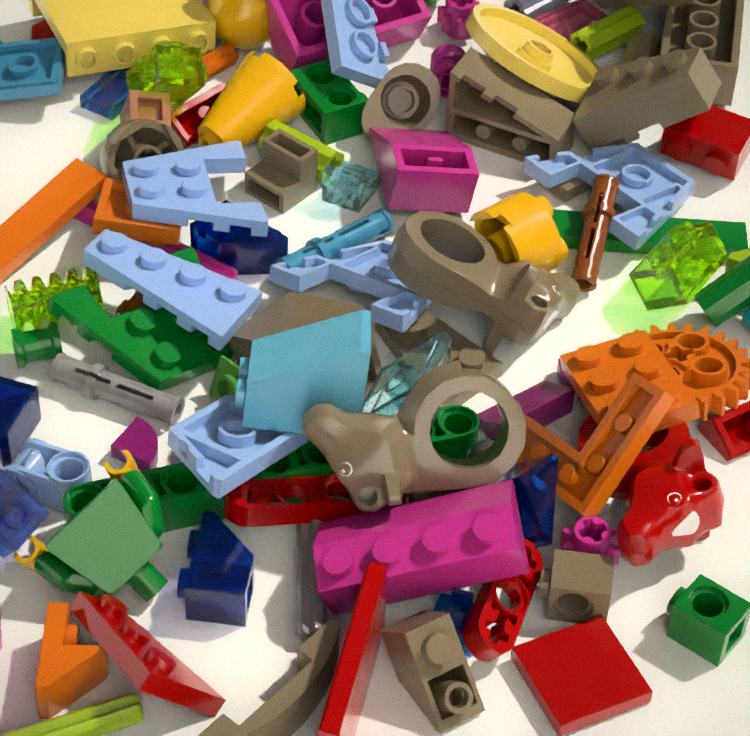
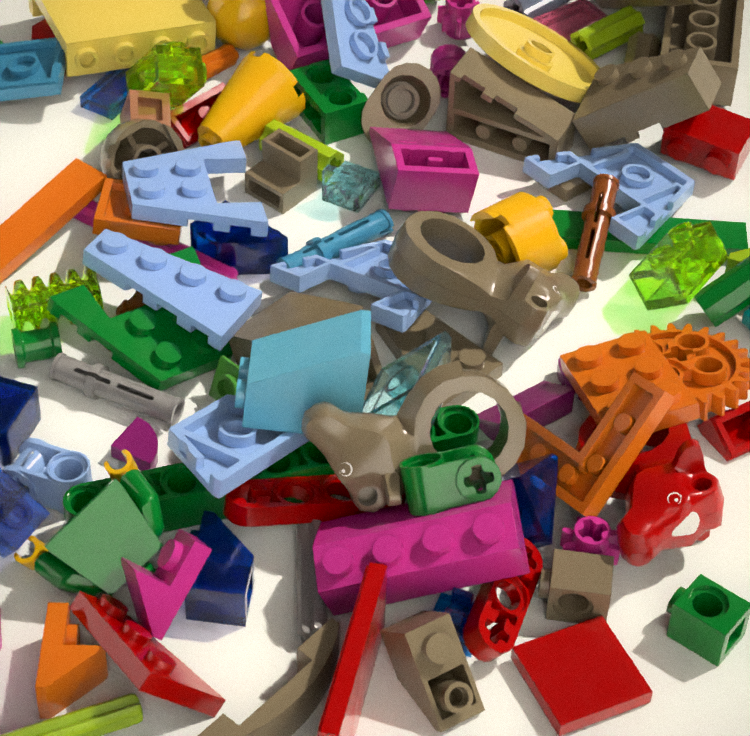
none -> dark pink slope [121,528,212,641]
none -> green piece [399,445,502,516]

